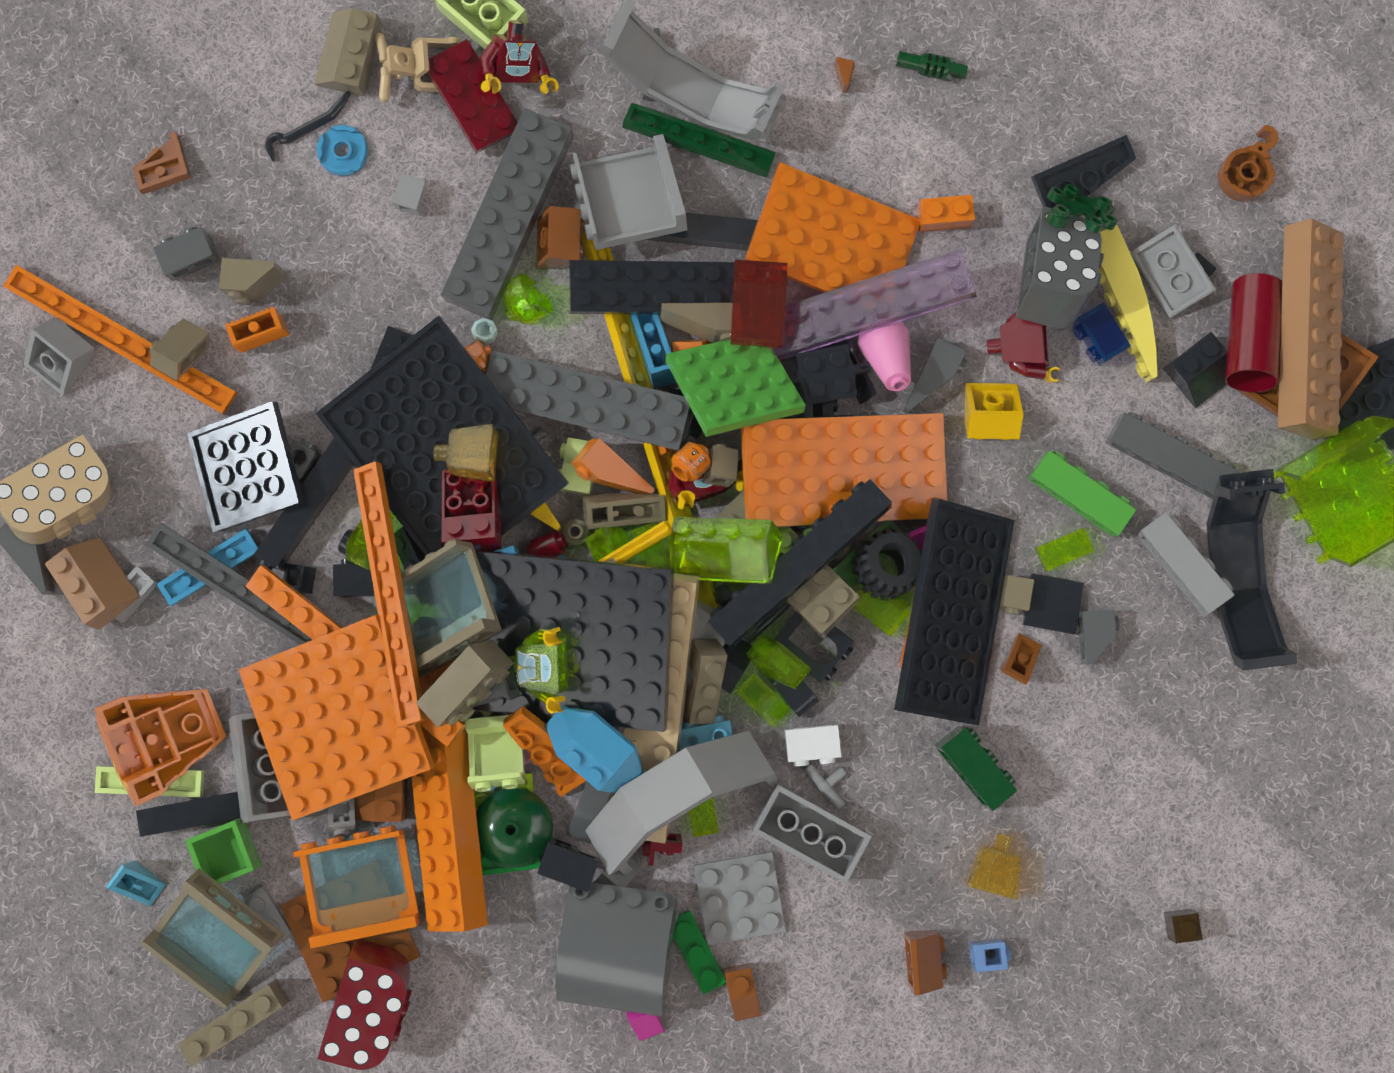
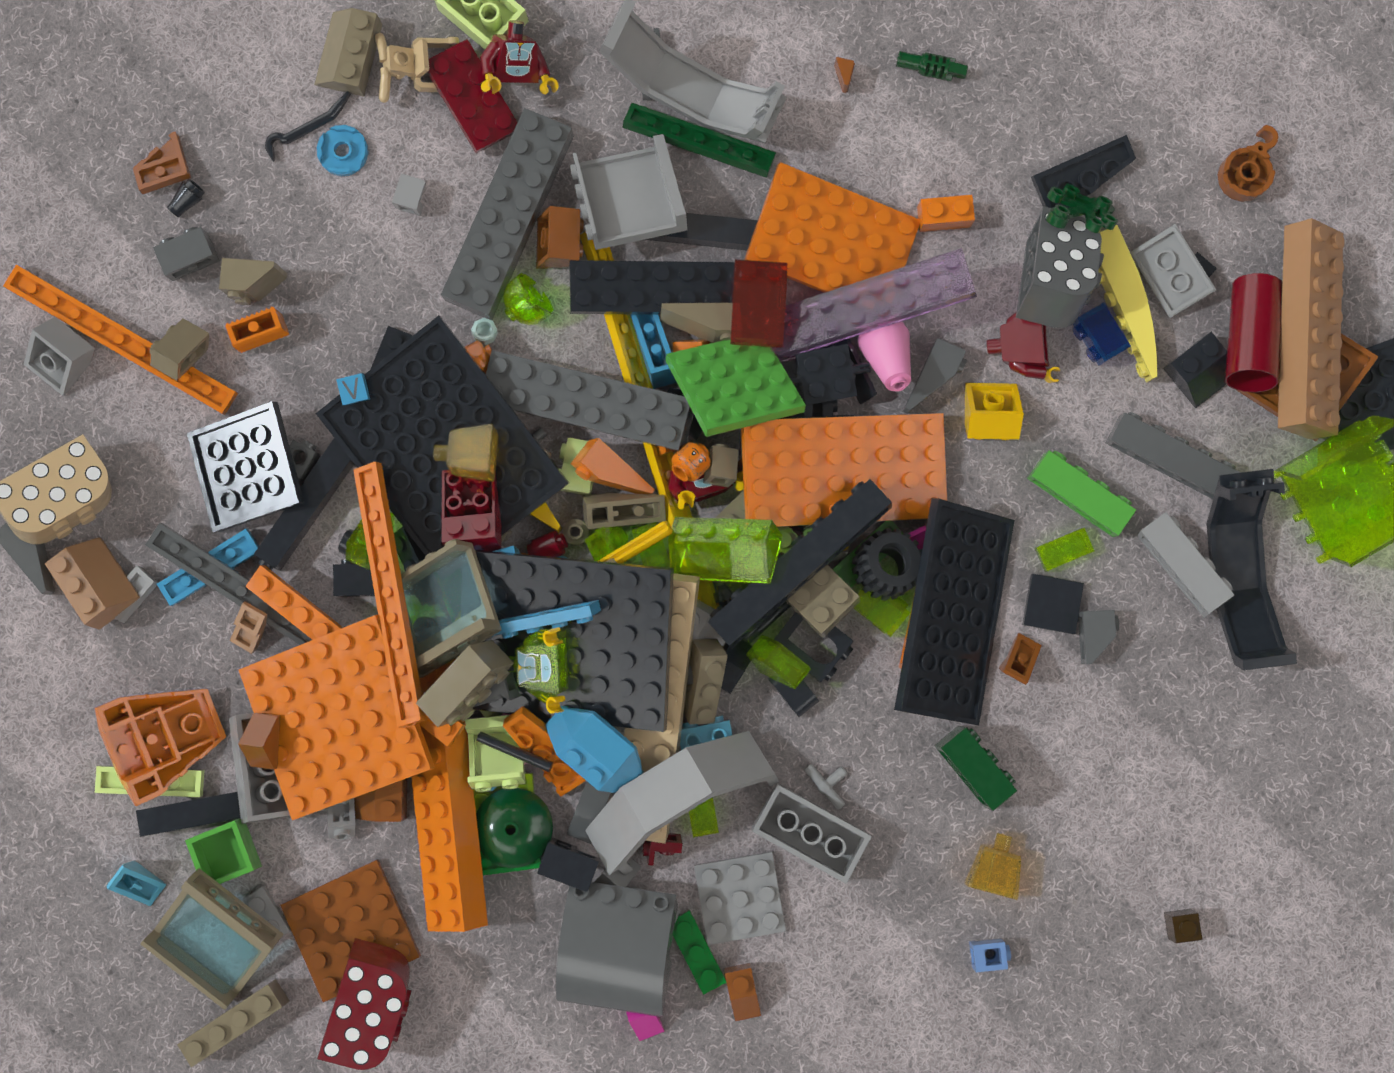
black slope [283,563,316,594] -> none
clear light blue panel [293,825,421,949] -> none
clear neon green slope [735,673,791,728] -> none
white brick [784,724,841,766] -> none
dark orange slope [904,930,947,995] -> none
dark tan brick [1000,575,1034,615] -> none
none -> black cone [167,179,205,217]
none -> medium nougat slope [230,601,268,654]
none -> dark orange slope [238,713,280,770]
none -> dark azure tile [336,373,370,406]
none -> black bar [476,732,554,772]
none -> dark azure plate [493,600,601,638]

